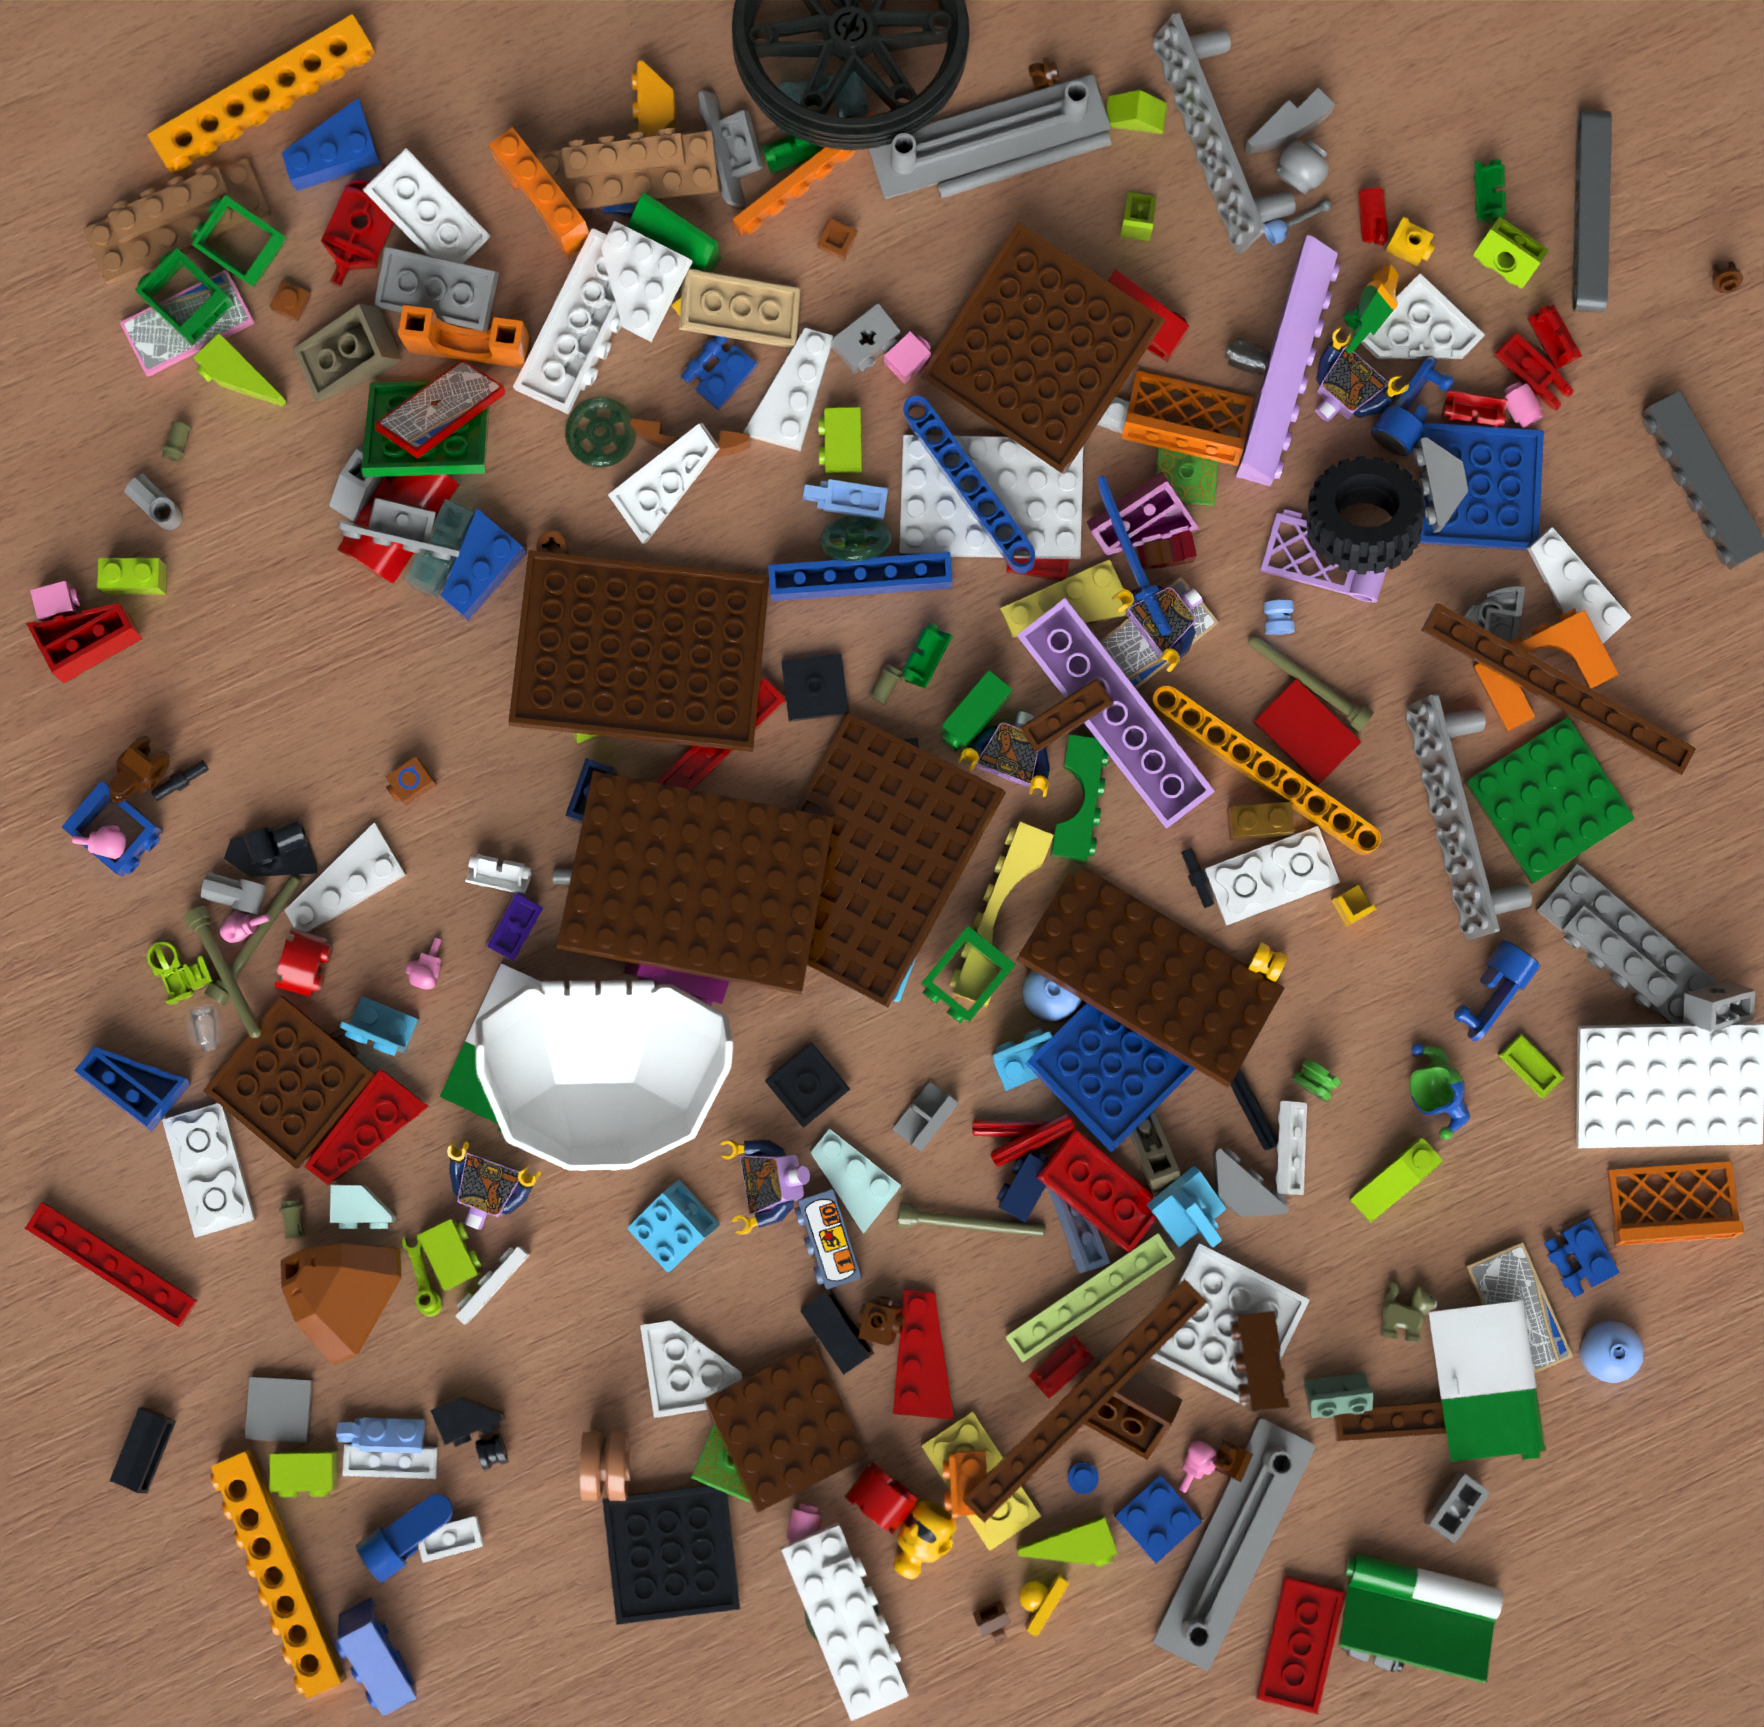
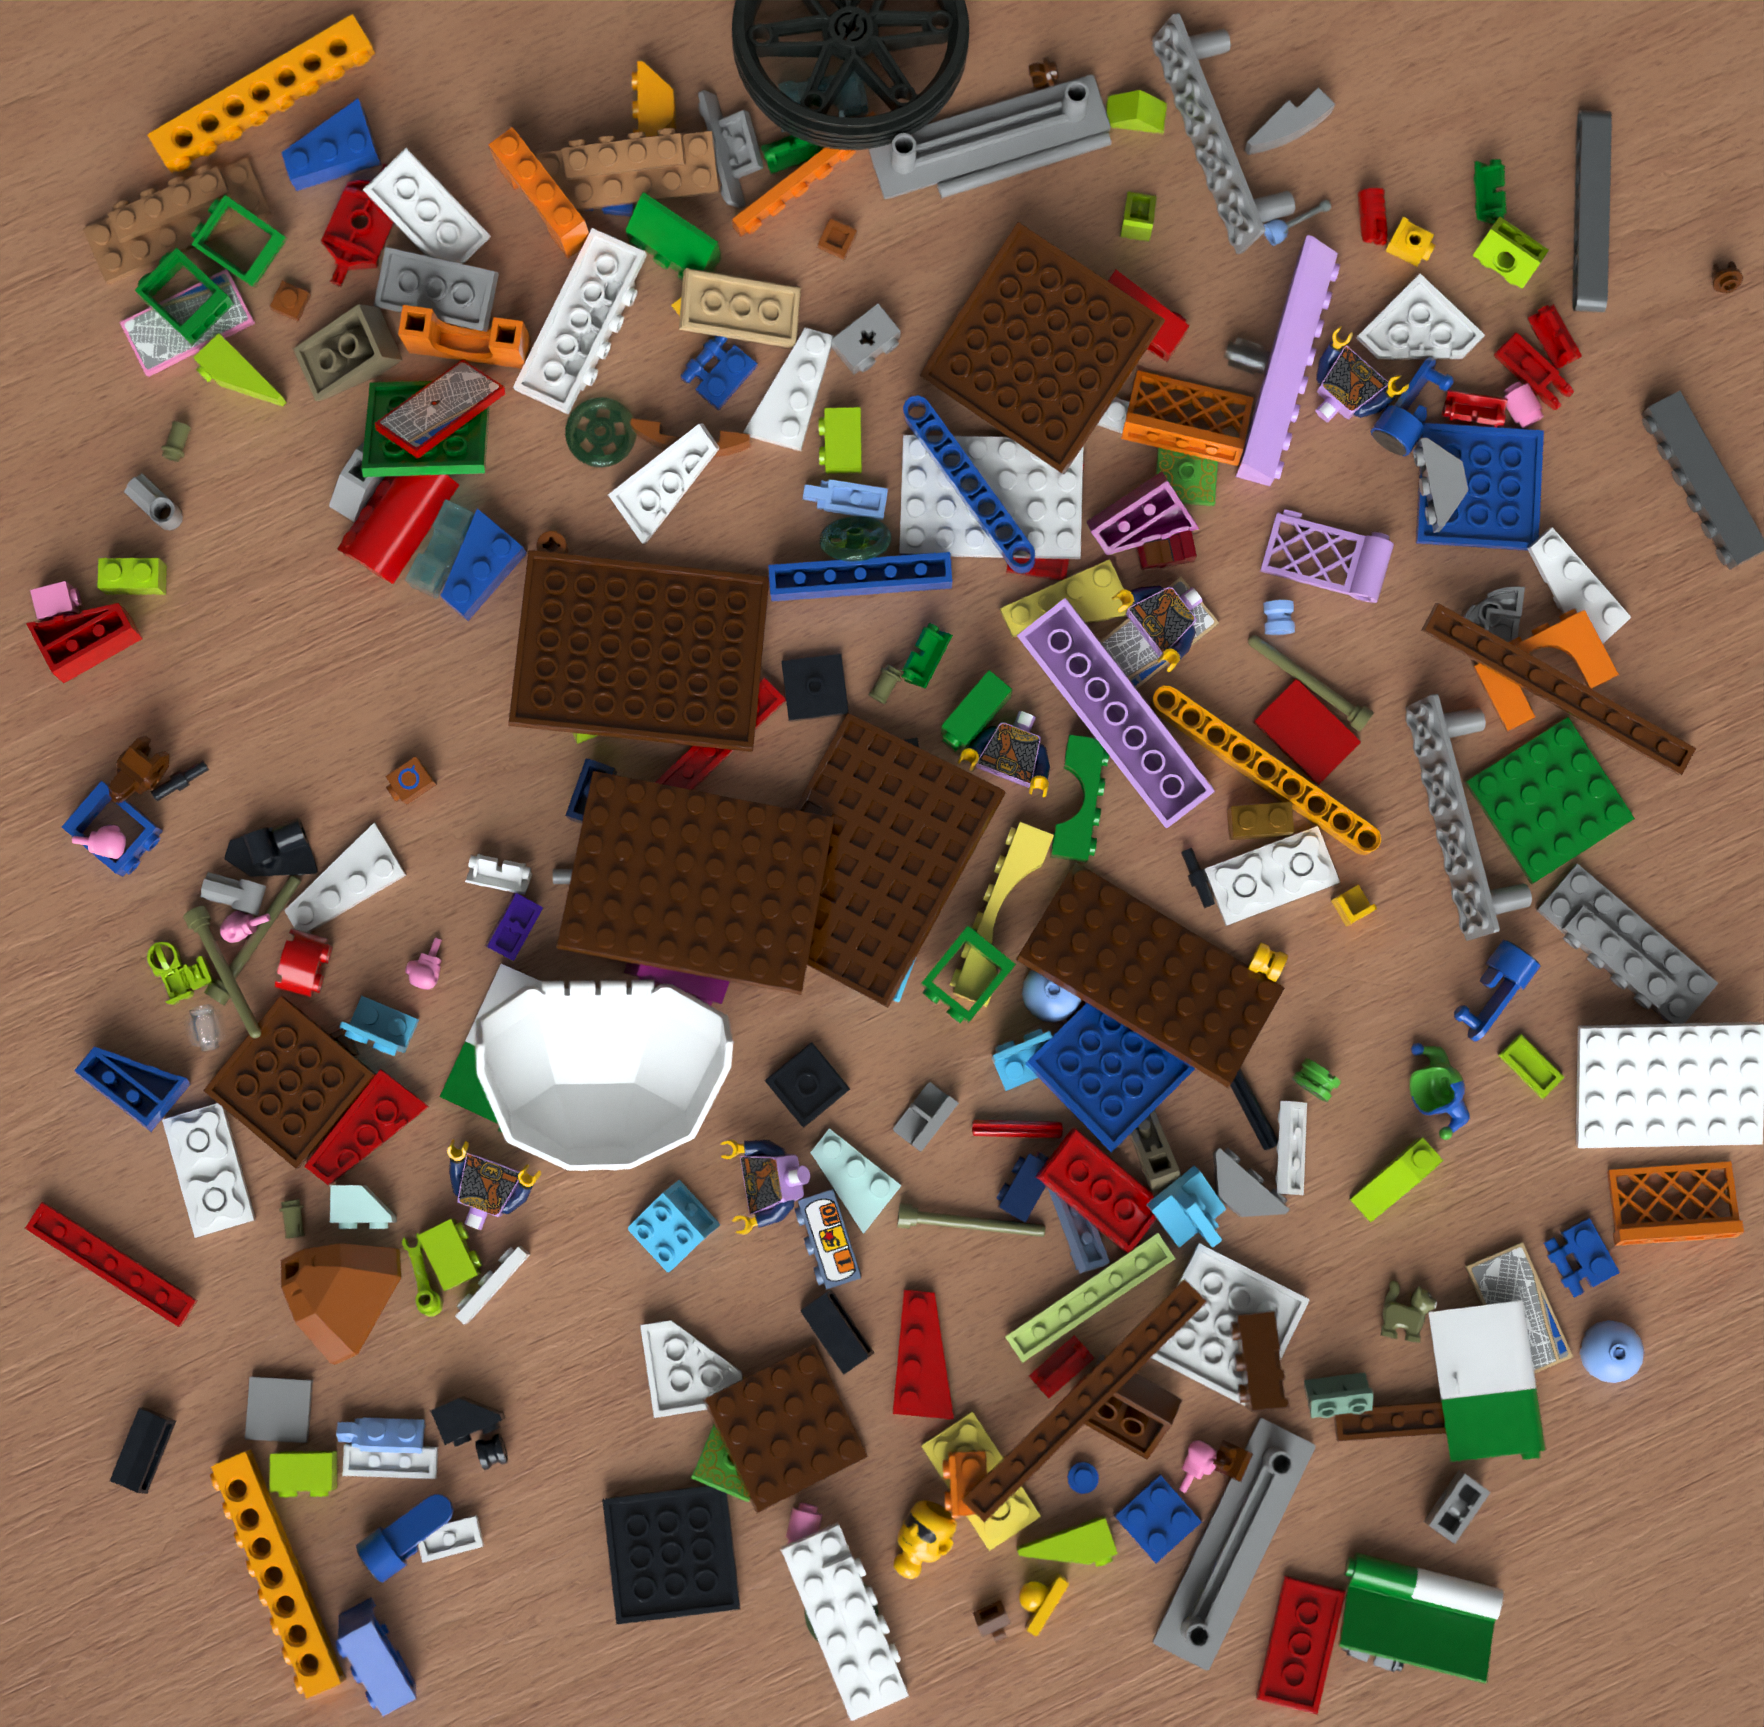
light grey bracket [337,497,460,560] -> none
nougat wheel [580,1432,631,1501] -> none
white plate [601,221,693,342] -> none
red brick [844,1462,918,1535] -> none
reddish brown brick [858,1296,905,1346] -> none
bright pink brick [884,332,931,384] -> none
red axle [990,1114,1076,1167] -> none
reddish brown tile [1020,678,1115,753] -> none
blue sword [1098,475,1172,636] -> none
light grey piece [1275,140,1329,196] -> none
black tyre [1306,456,1425,575] -> none
green animal [1342,264,1399,354] -> none
light grey brick [1683,981,1755,1032] -> none

